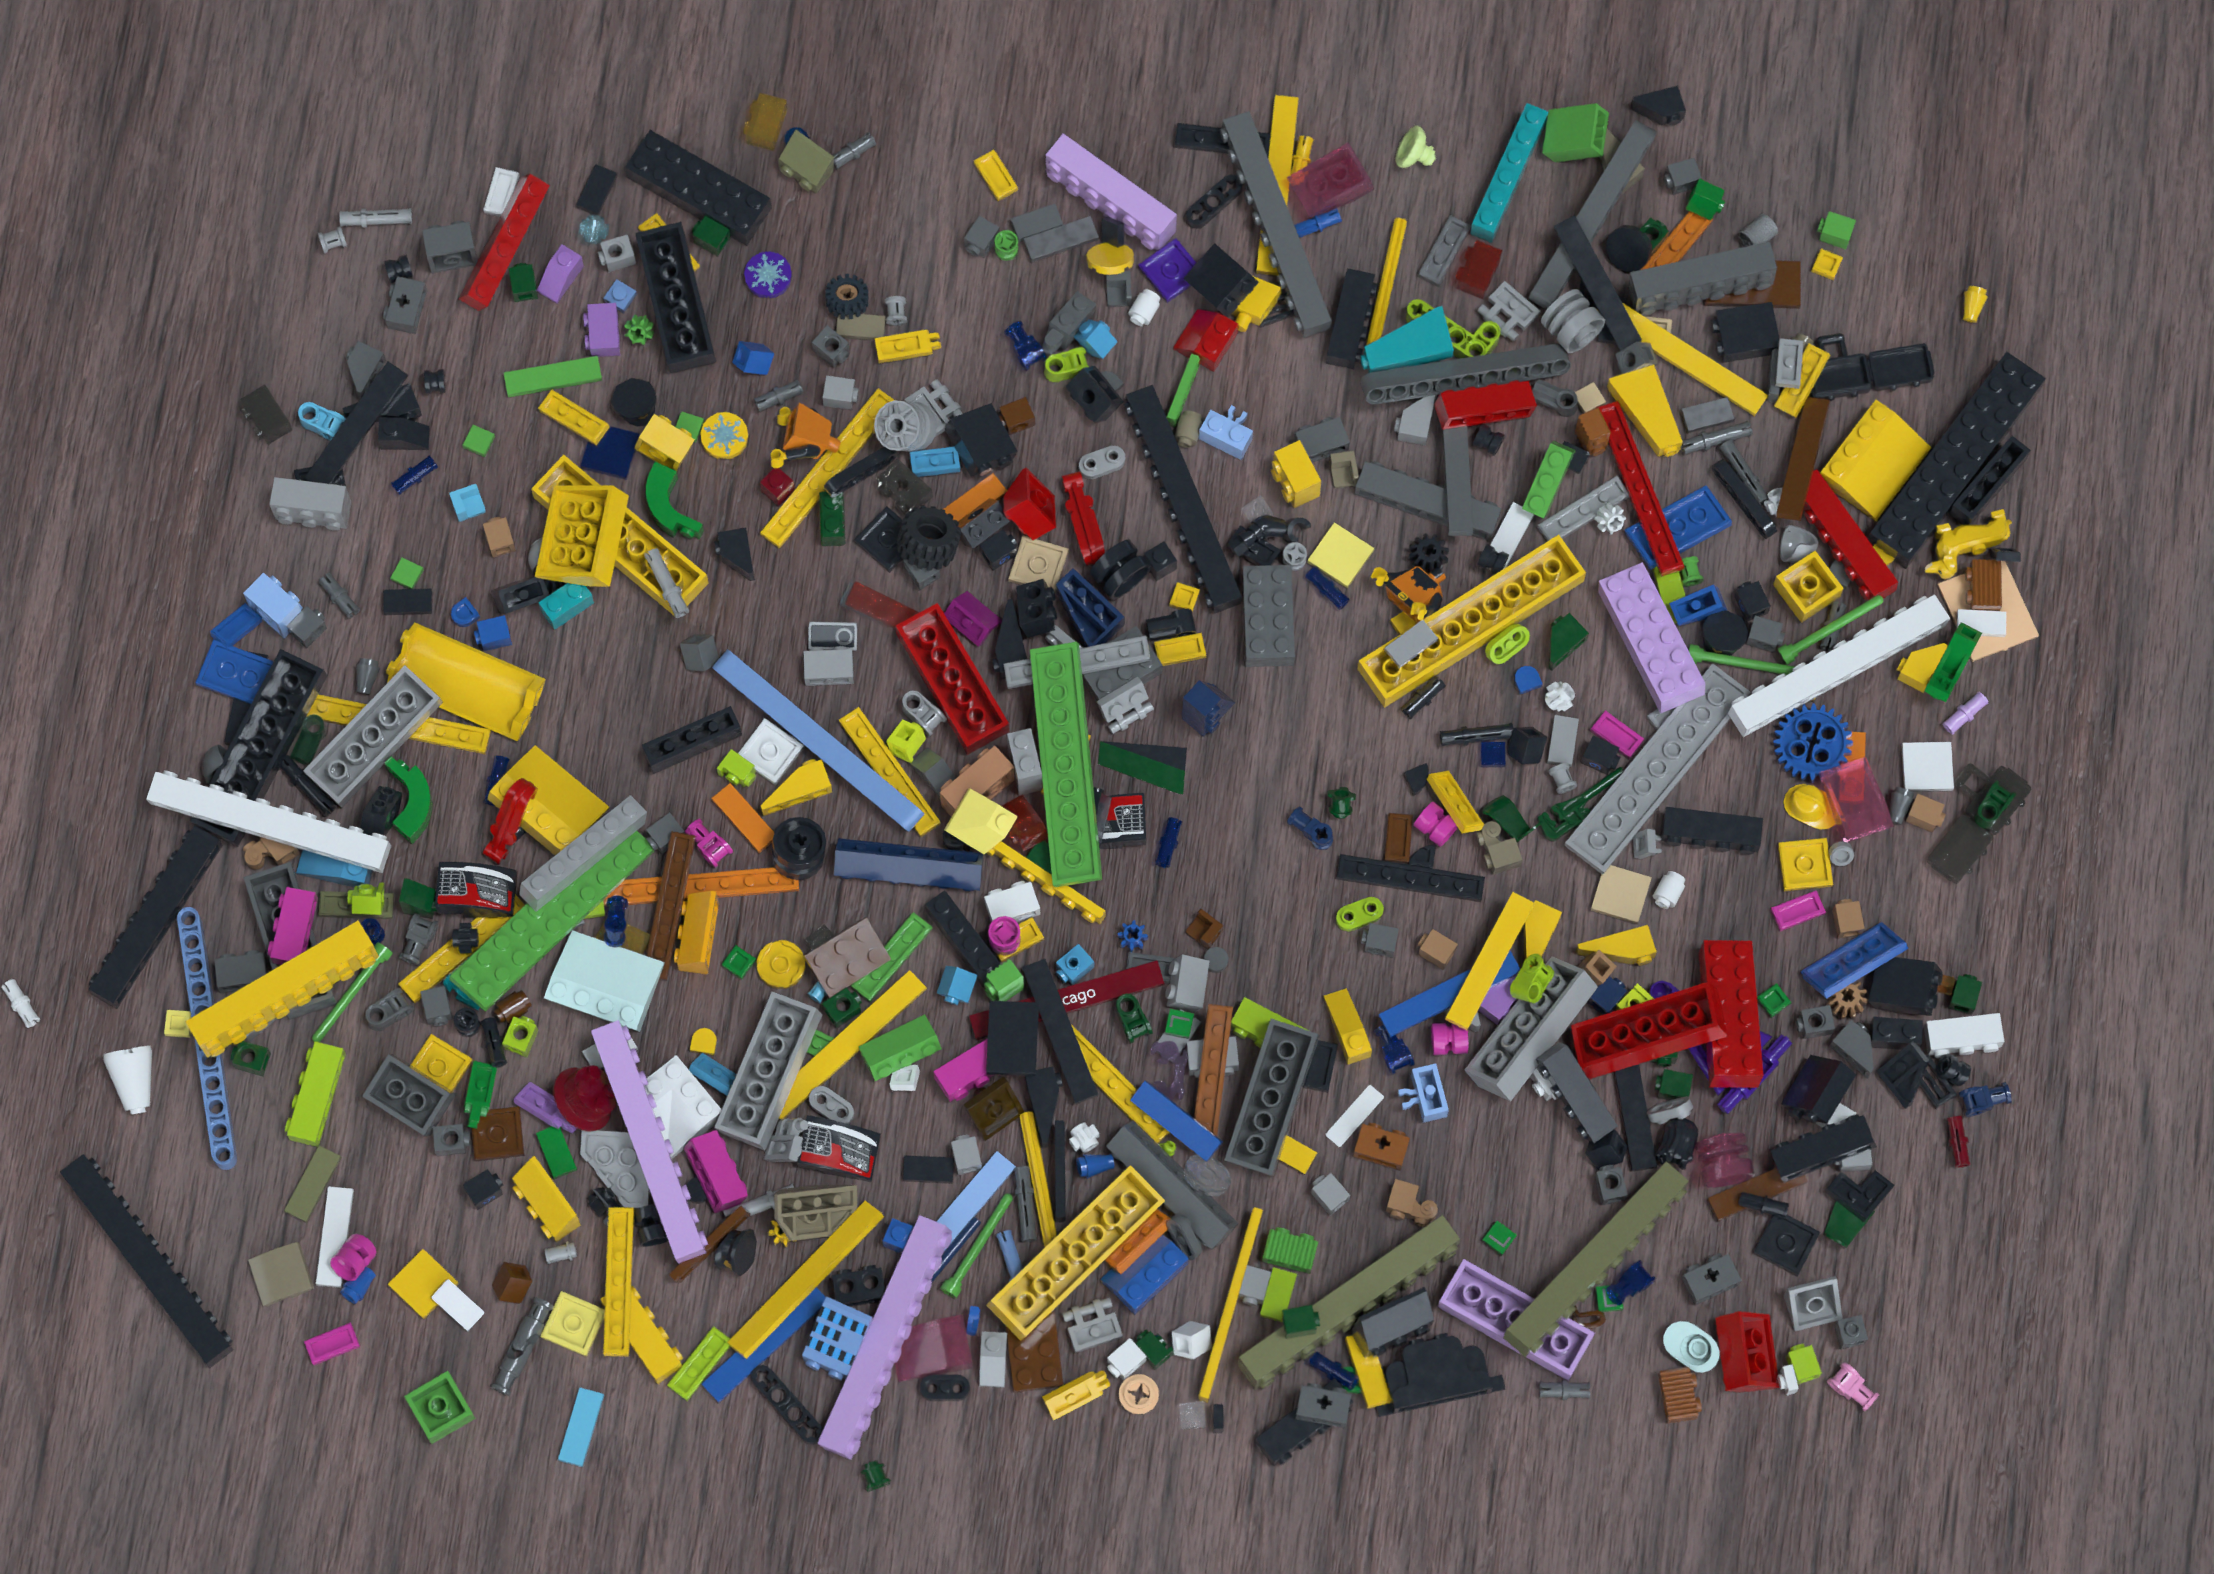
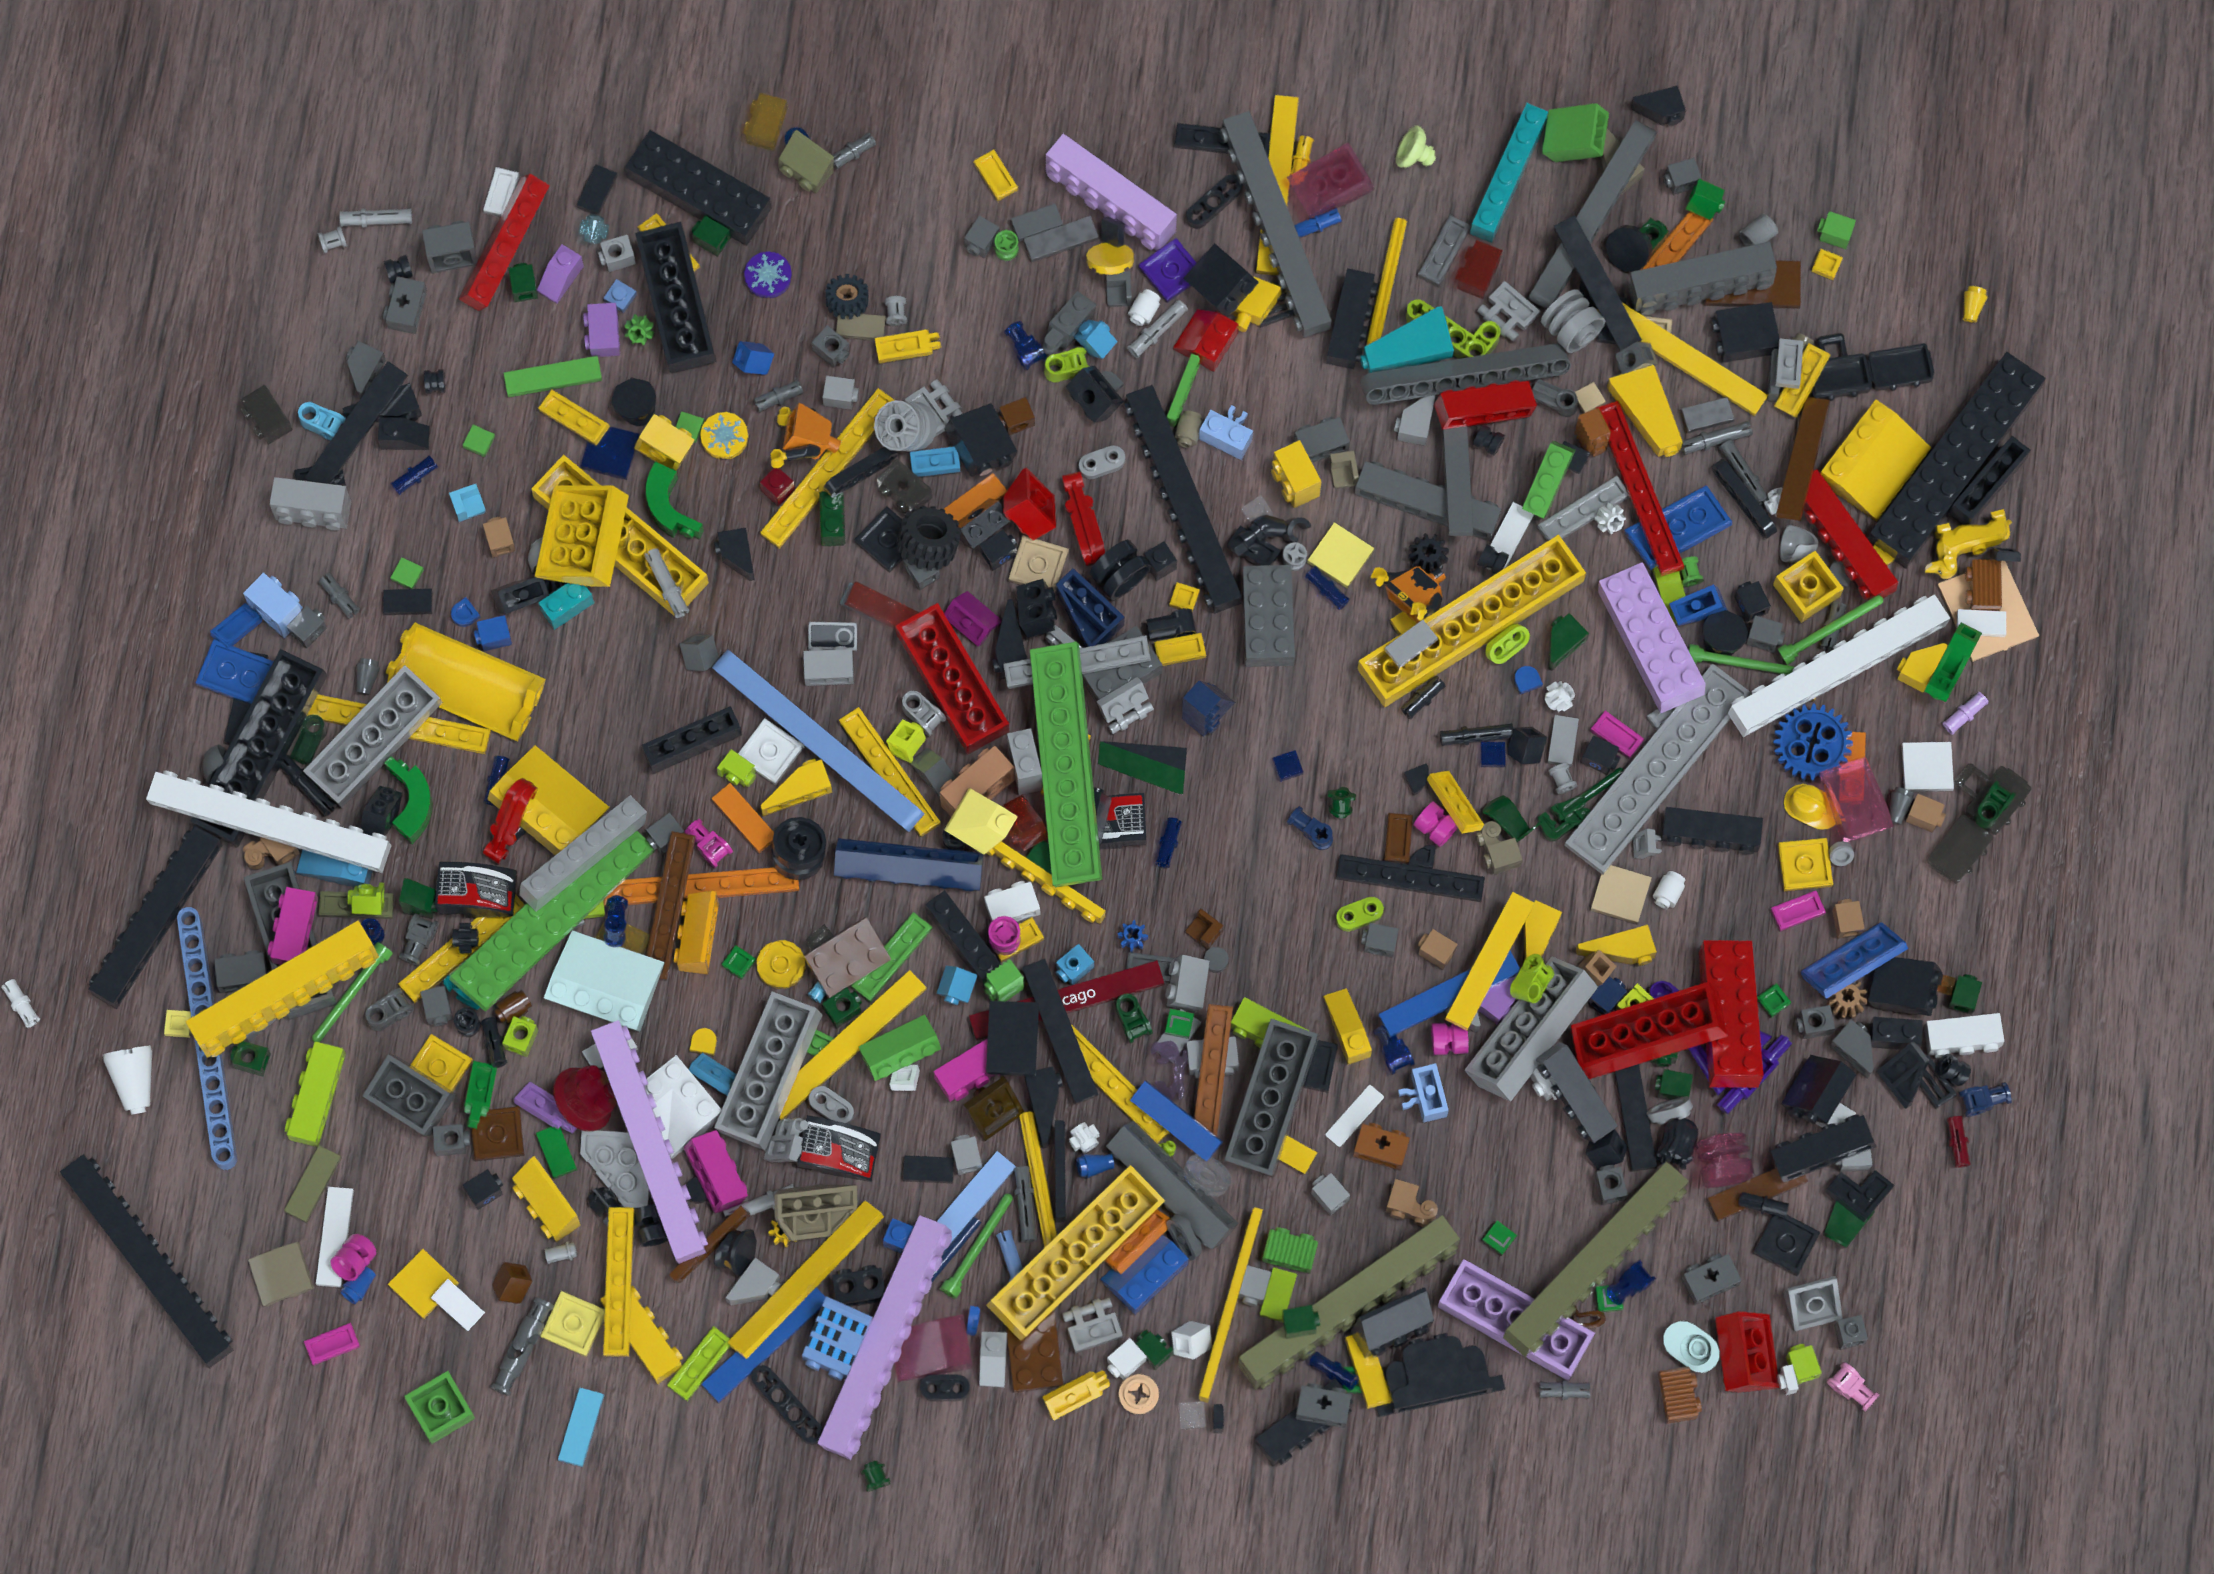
none -> light grey slope [726,1258,781,1305]
none -> light grey pin [1127,300,1188,358]
none -> clear blue tile [1272,750,1304,782]

